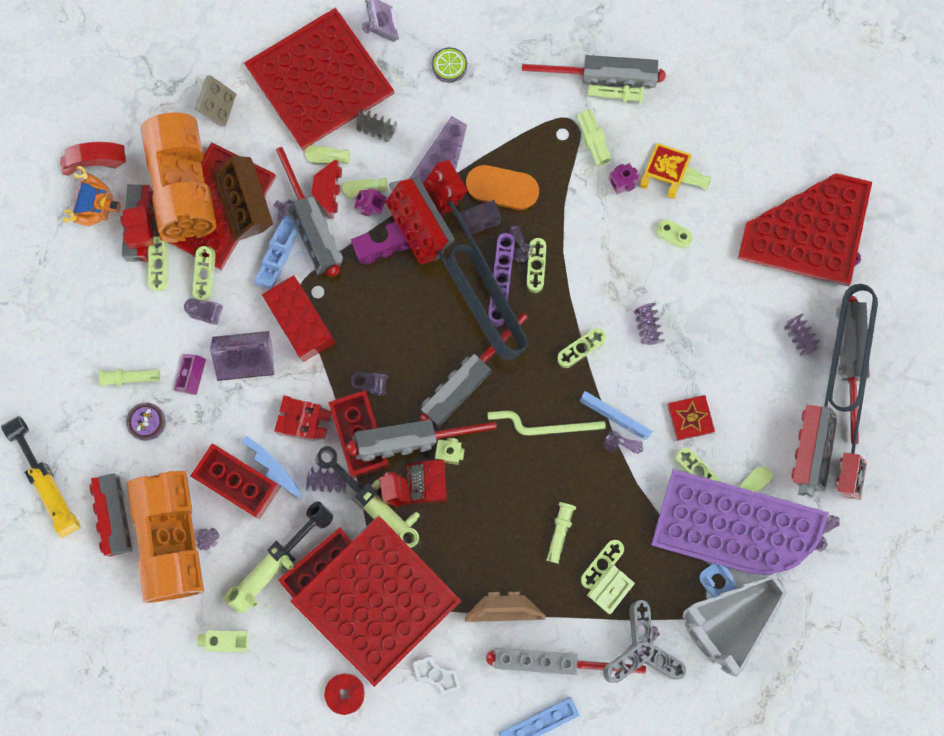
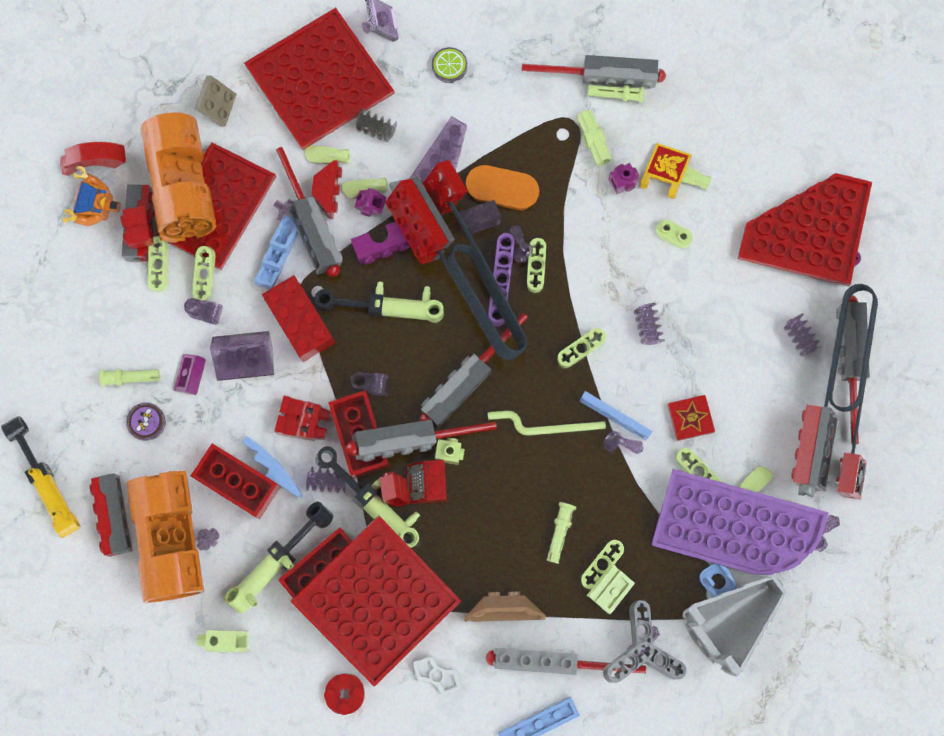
reddish brown slope [213,156,274,241] -> none
none -> yellowish green piece [314,282,444,323]

